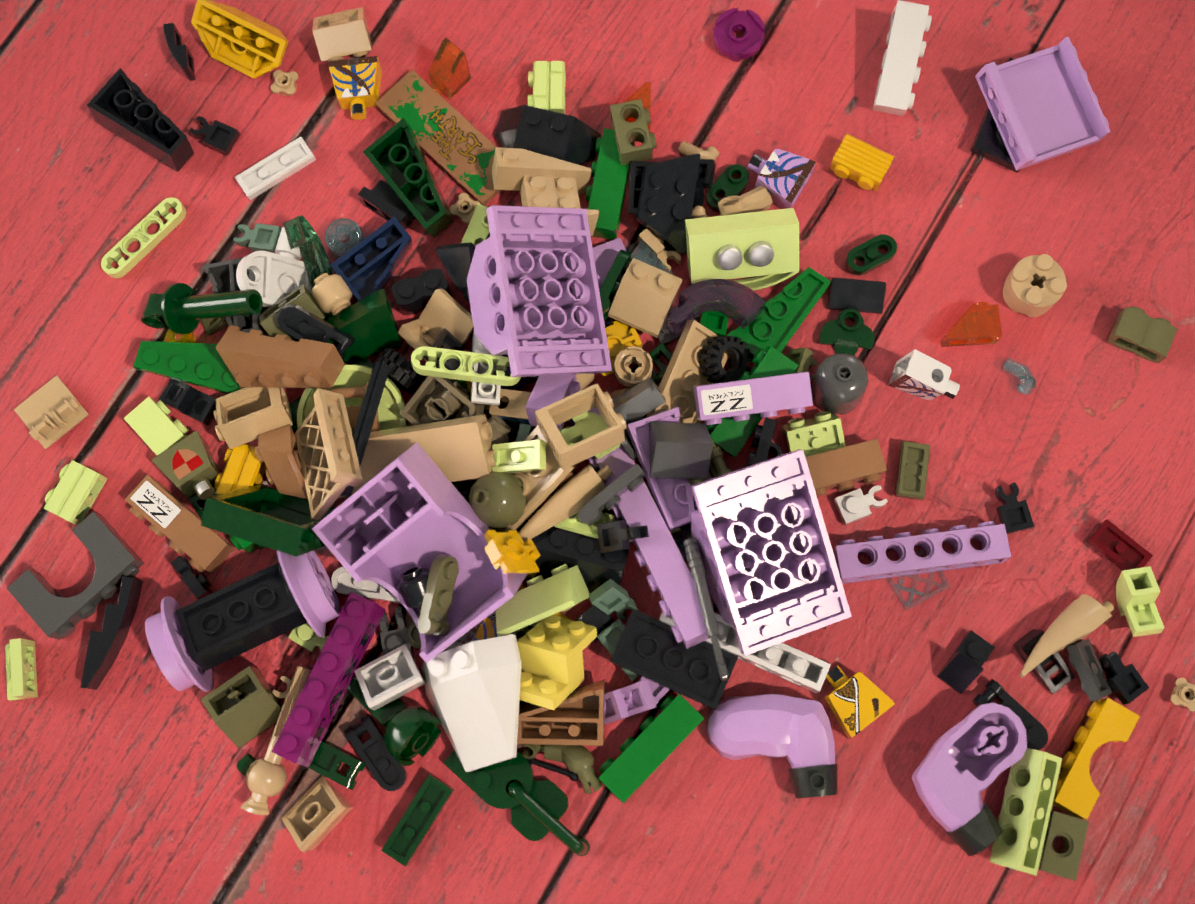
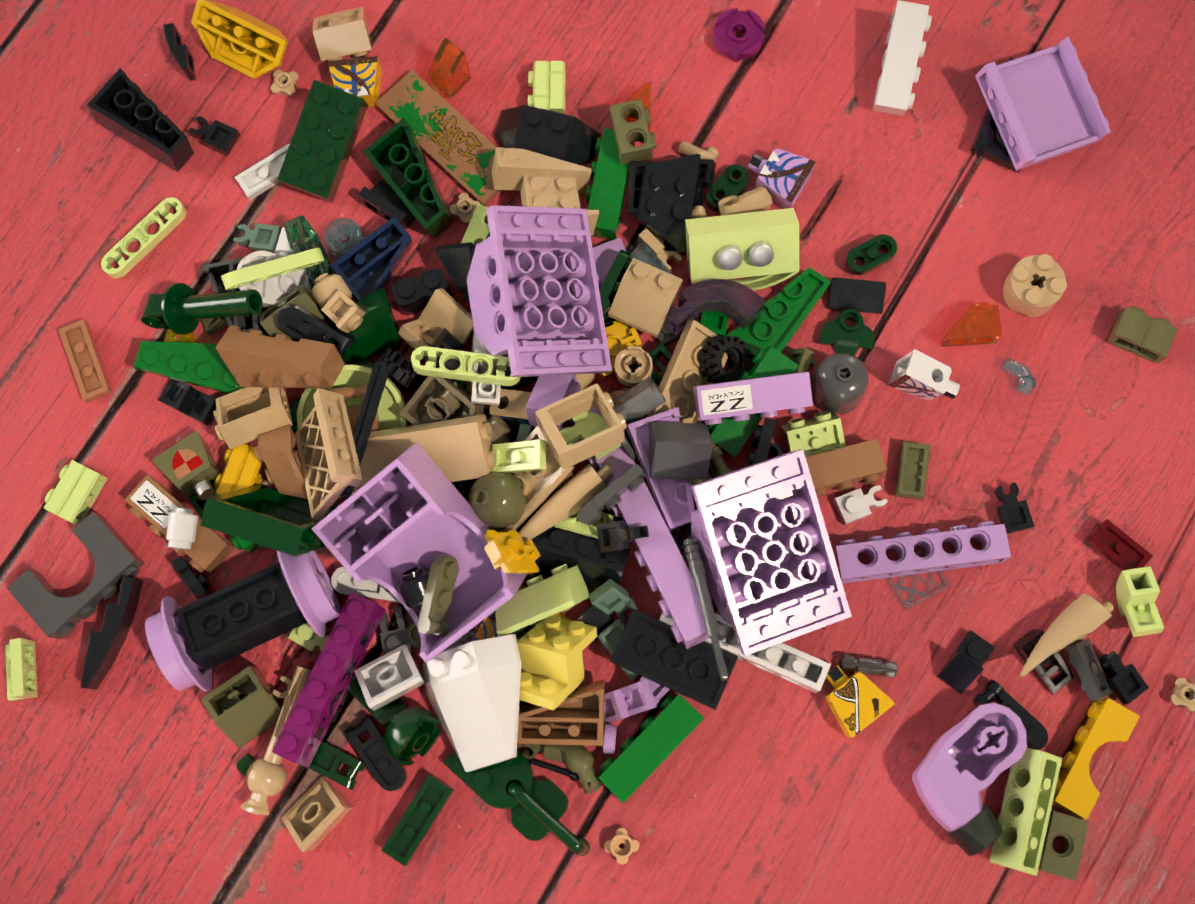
tan hinge [14,375,89,449] -> none
yellowish green brick [124,396,189,456] -> none
lavender piece [706,694,838,798] -> none
yellow brick [830,134,895,191] -> none
none -> nougat plate [58,319,112,403]
none -> white brick [166,508,199,550]
none -> yellowish green beam [221,248,325,290]
none -> dark green brick [277,80,368,203]
none -> tan bracket [321,289,366,333]
none -> lavender tile [603,724,617,754]
none -> light nougat plate [604,828,639,864]
none -> flat silver axle [840,655,898,678]

